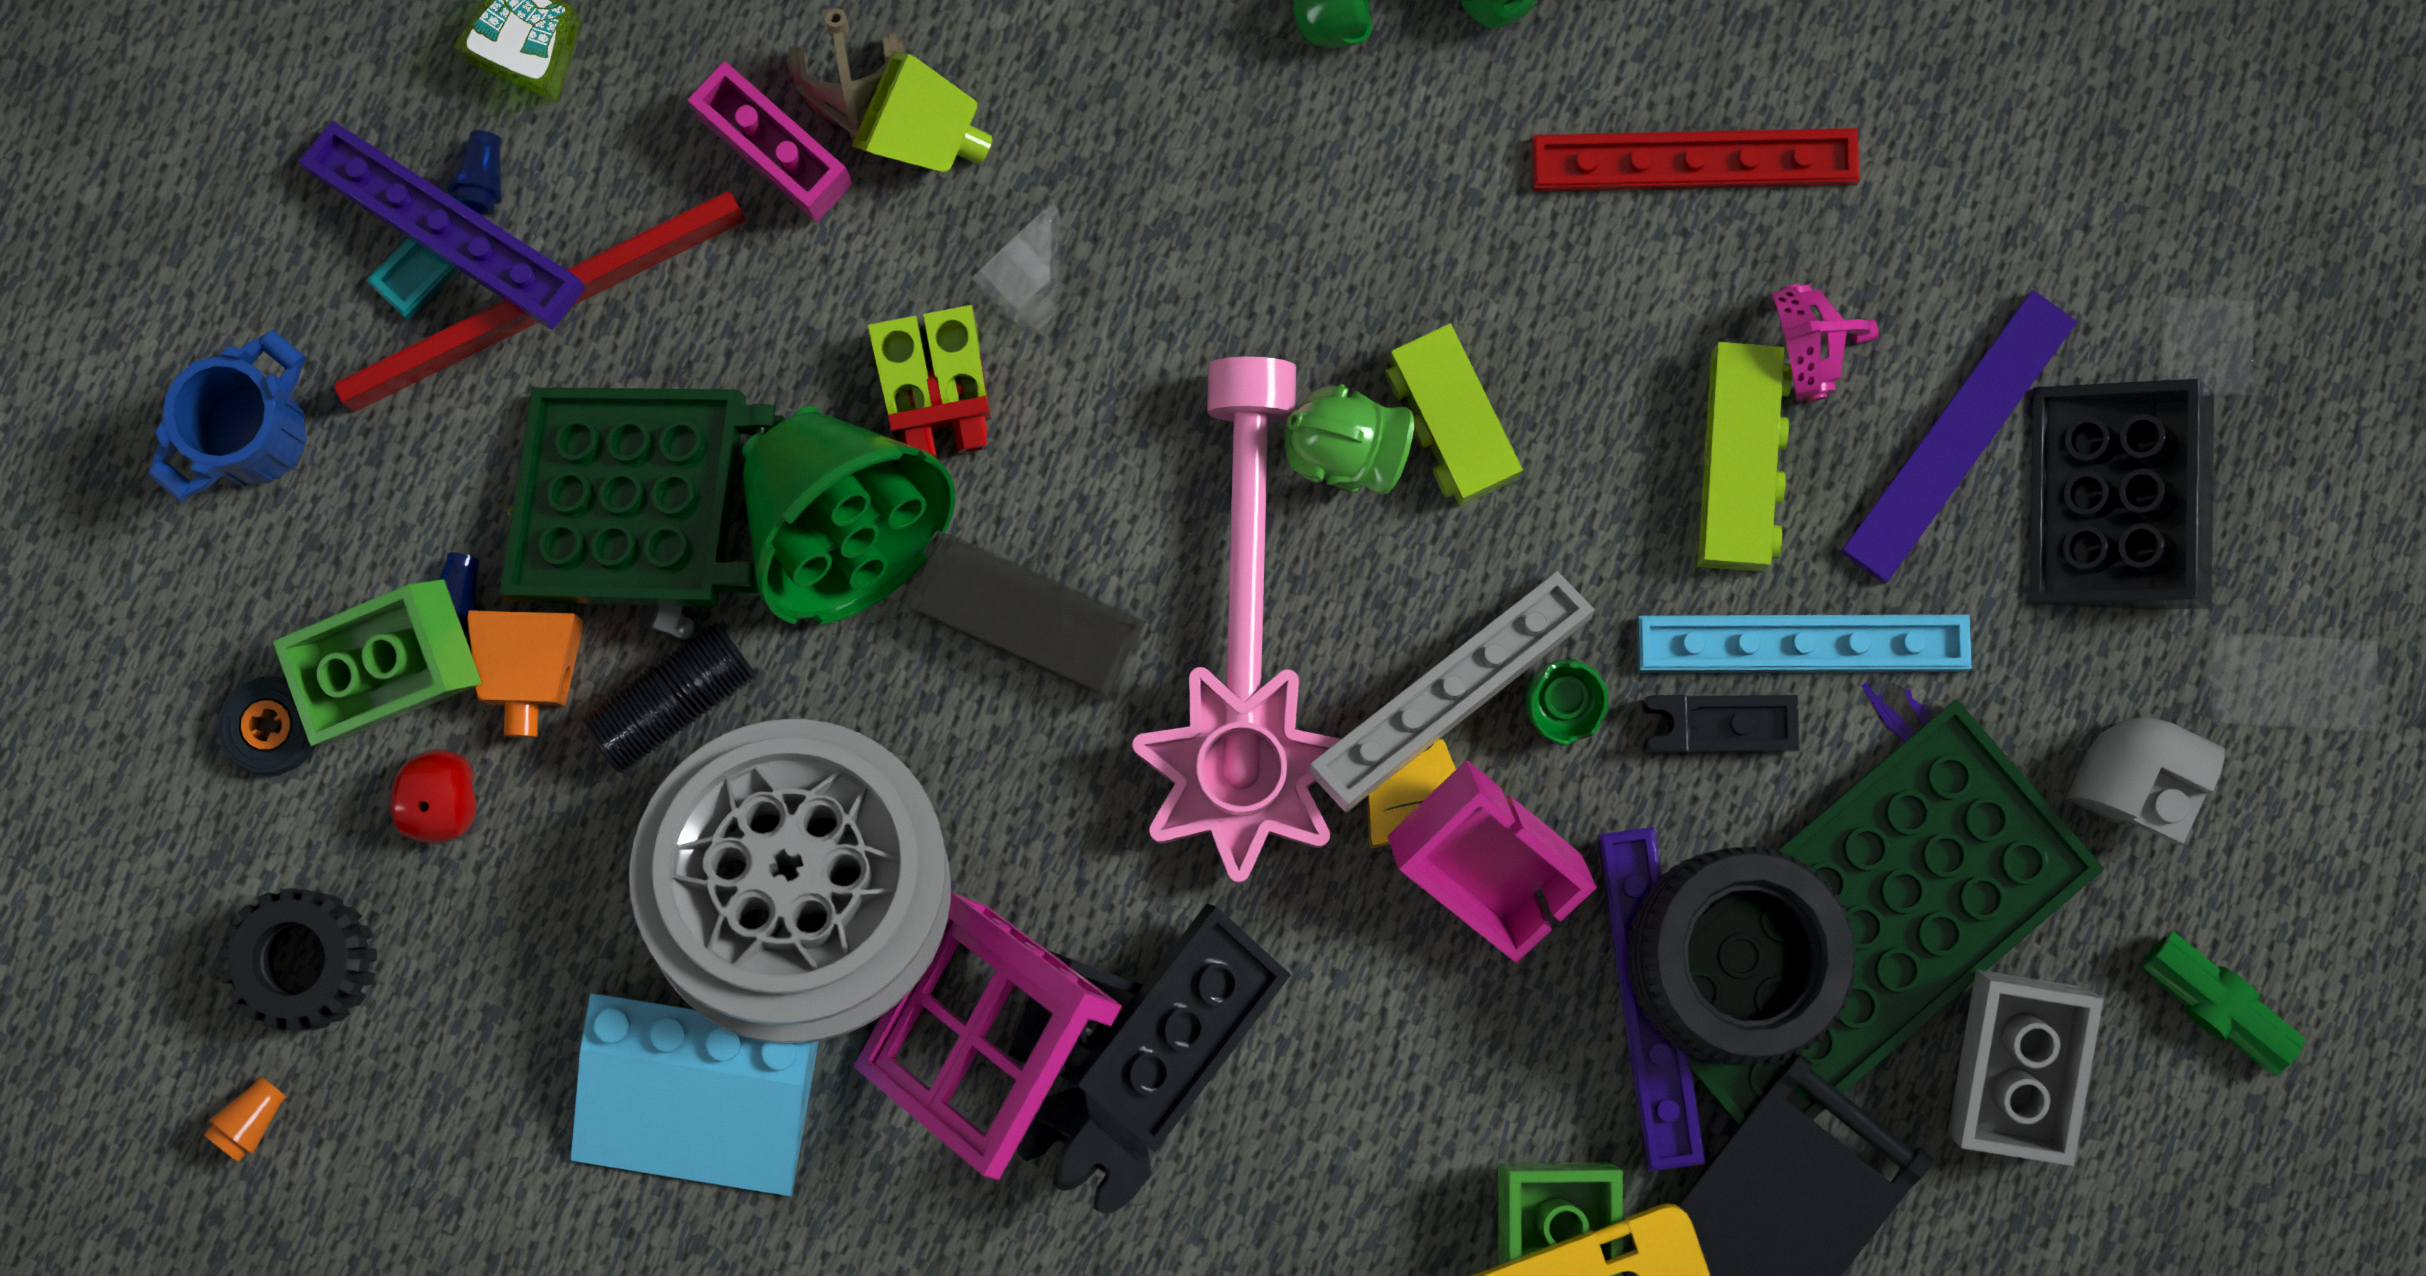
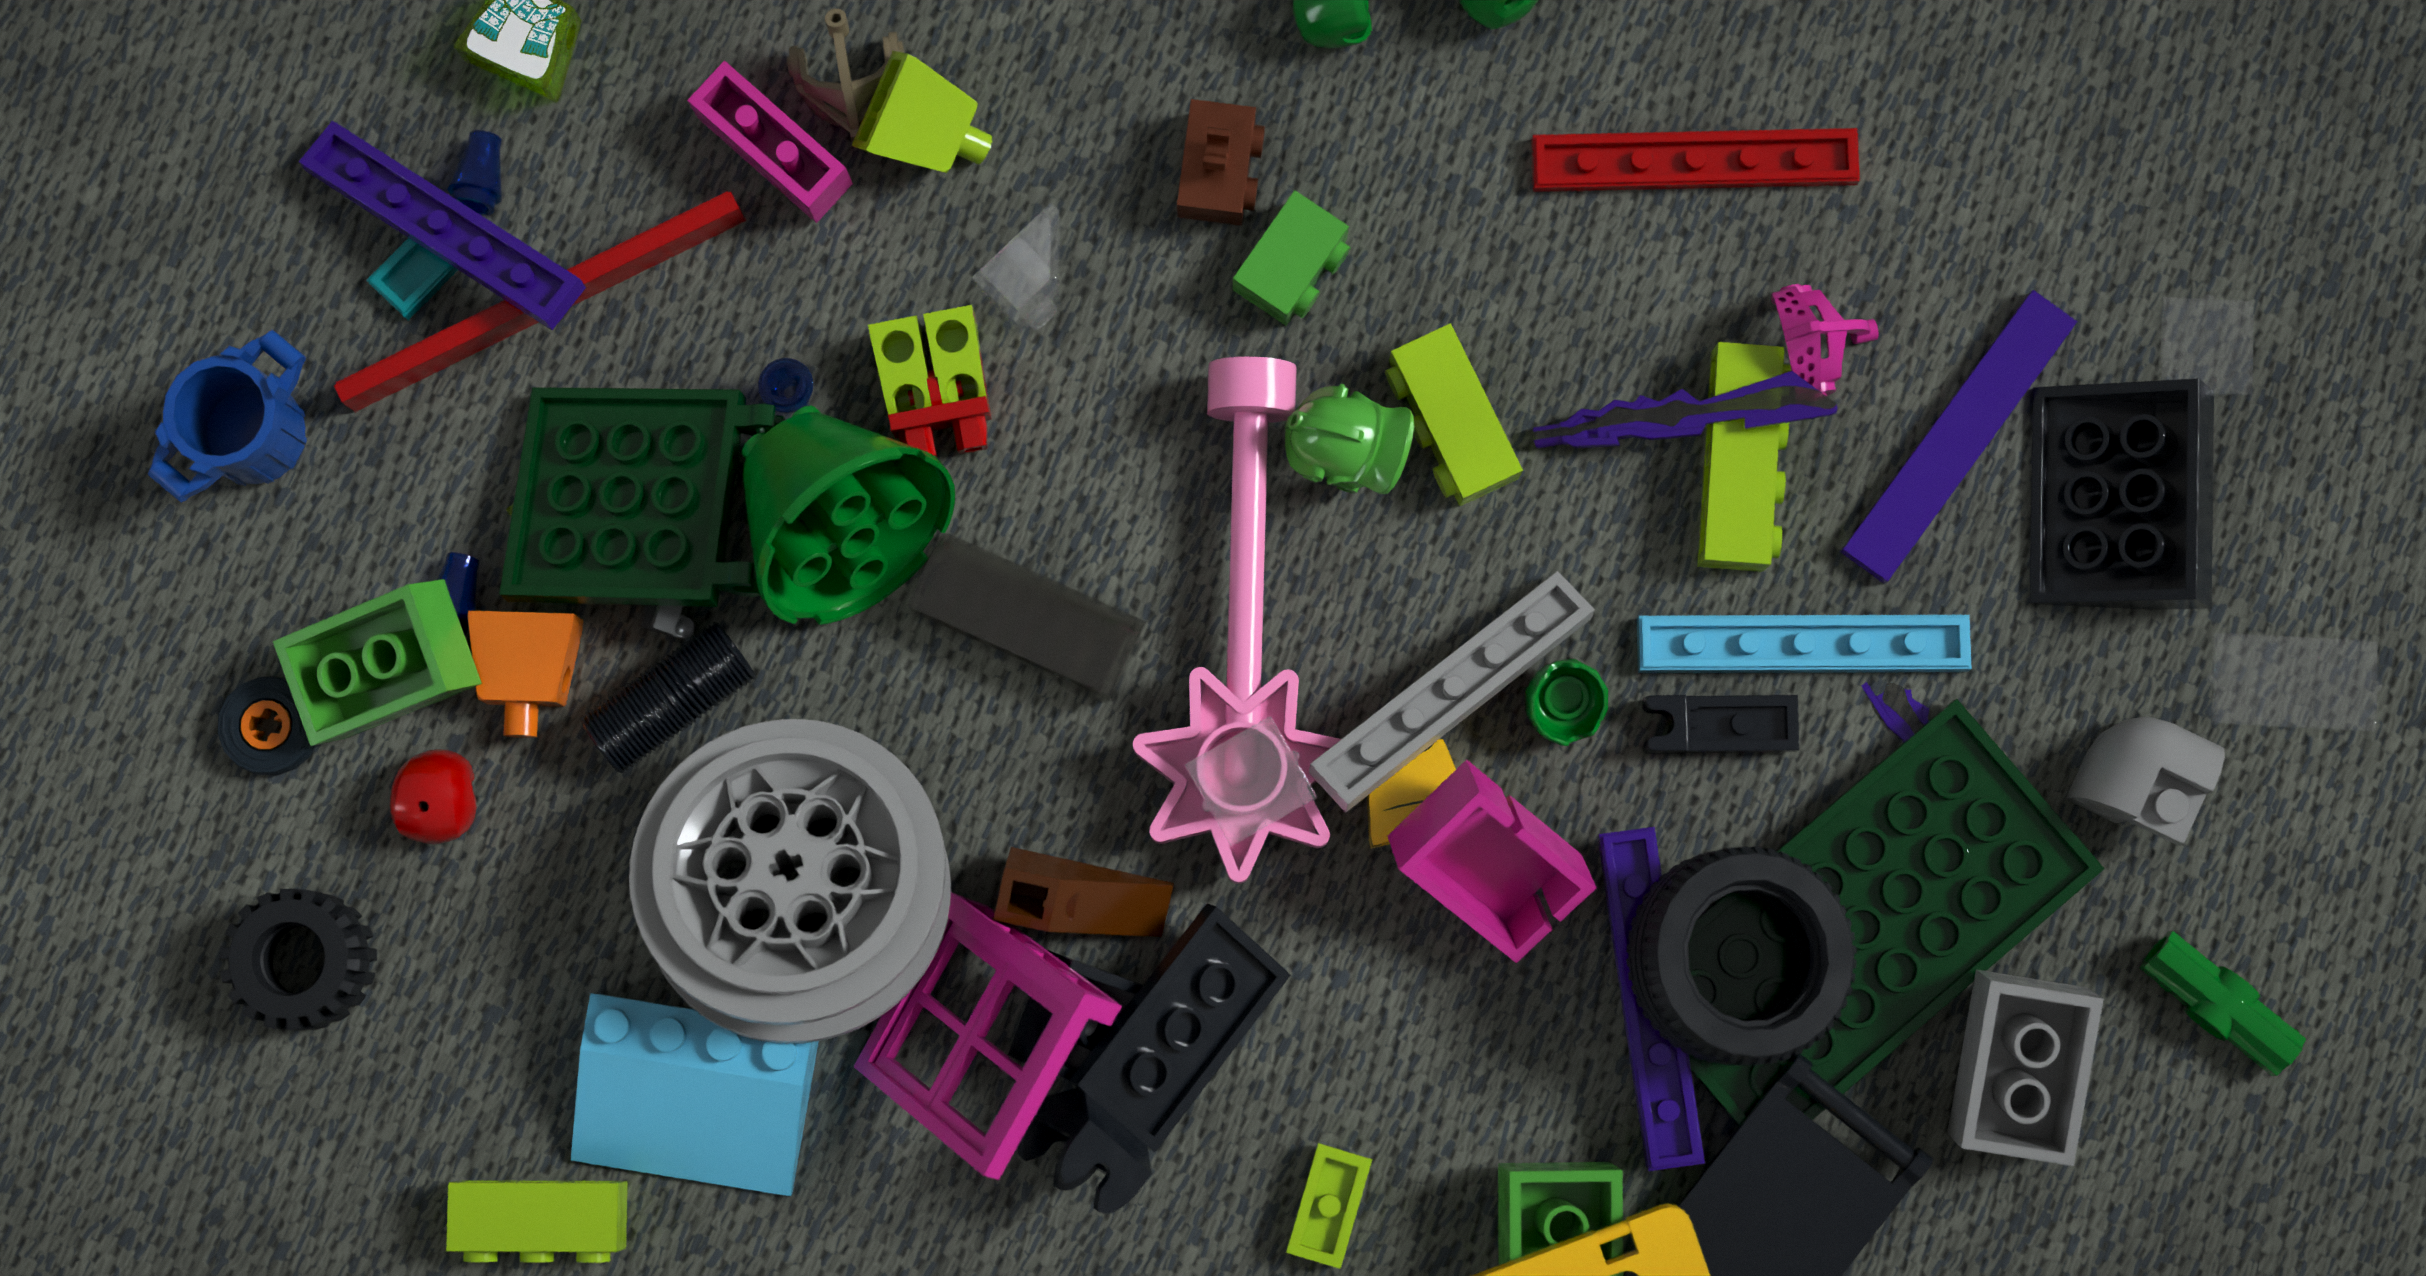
orange cone [203,1076,287,1162] -> none
none -> lime brick [446,1180,628,1263]
none -> clear blue cone [758,358,813,413]
none -> reddish brown slope [993,847,1174,937]
none -> copper brick [1177,99,1265,226]
none -> clear piece [1185,716,1317,847]
none -> bright green brick [1233,190,1351,326]
none -> lime plate [1286,1143,1372,1269]
none -> dark purple sword [1533,371,1838,449]

